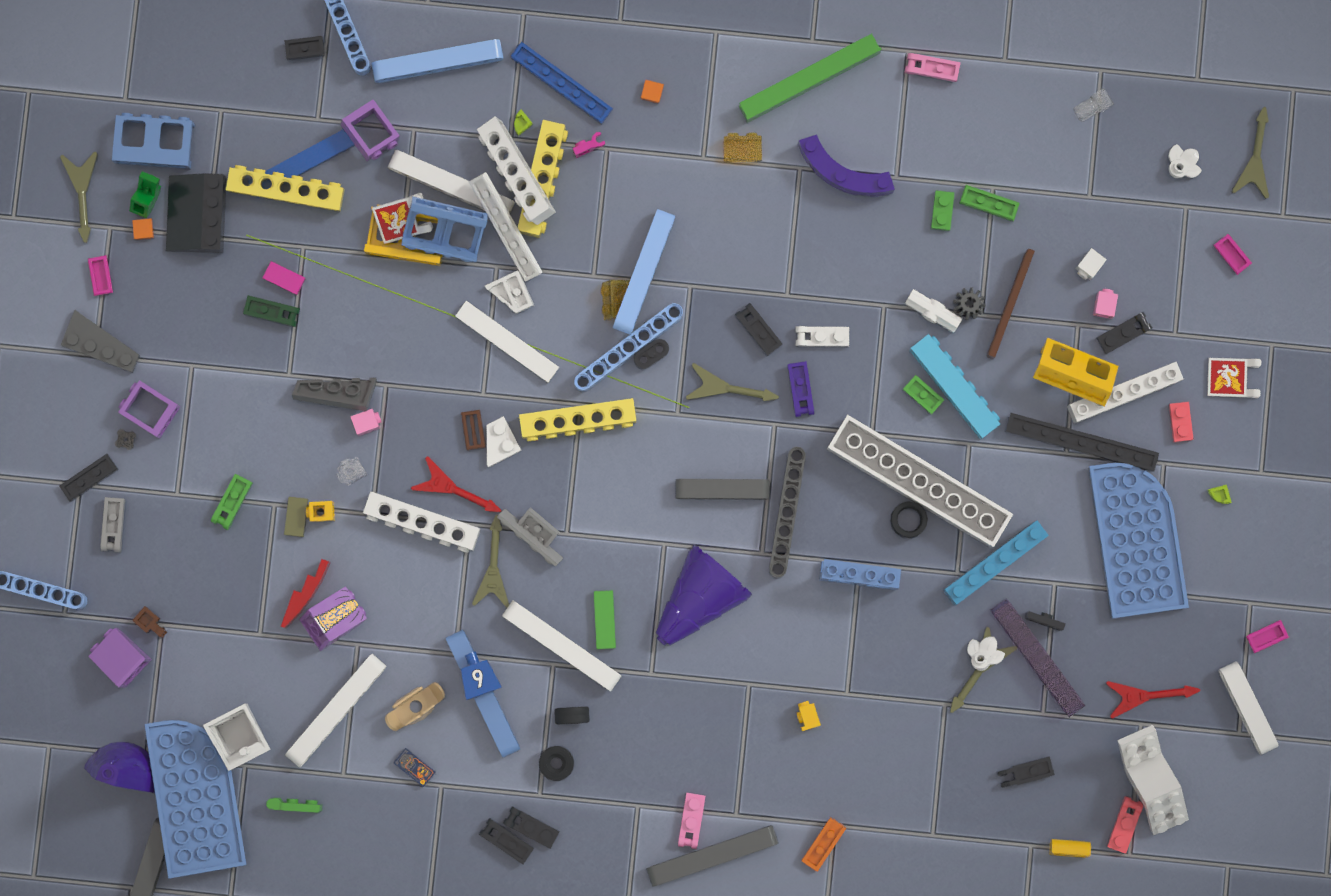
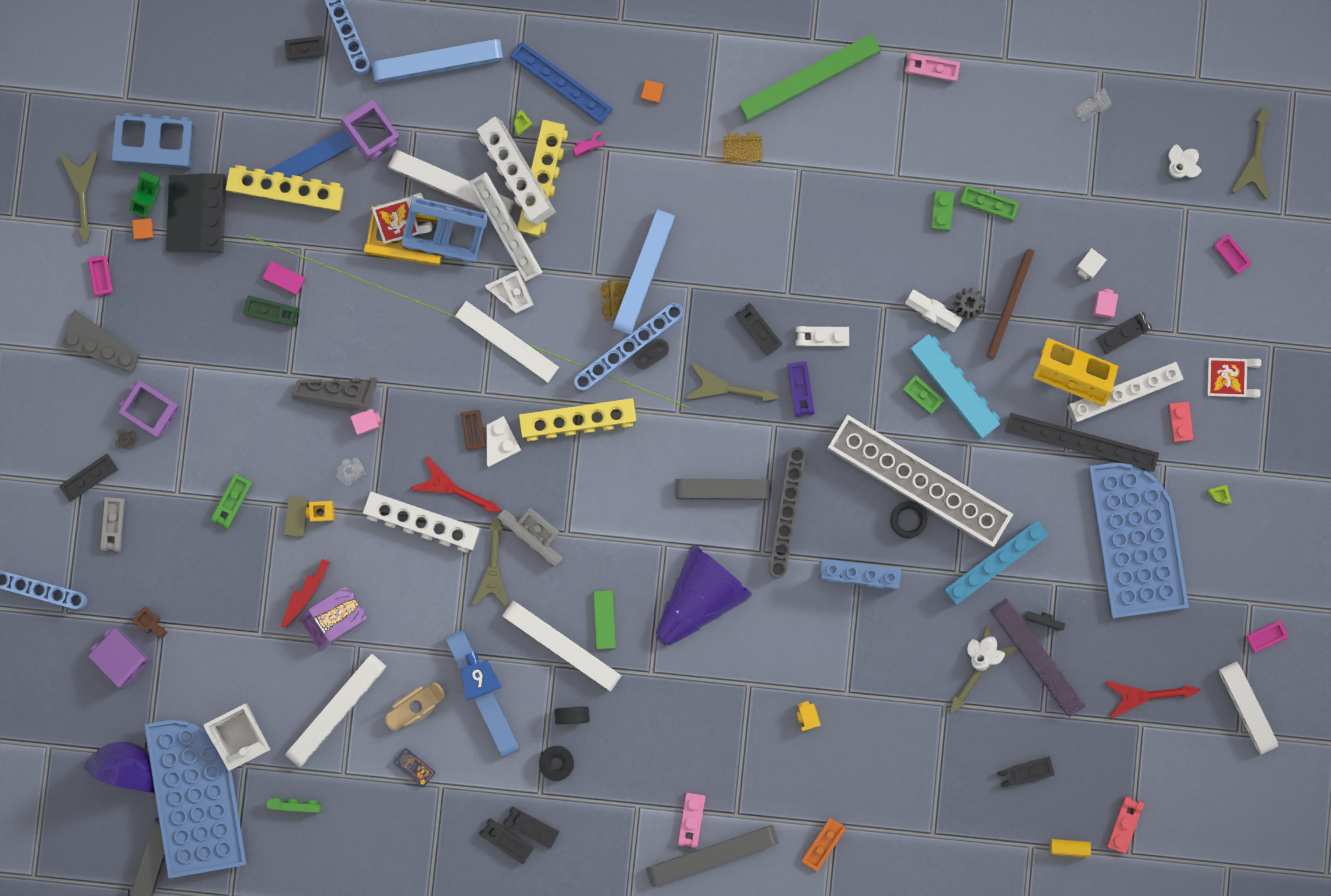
dark purple brick [798,135,895,197] -> none
white bracket [1117,725,1189,835] -> none

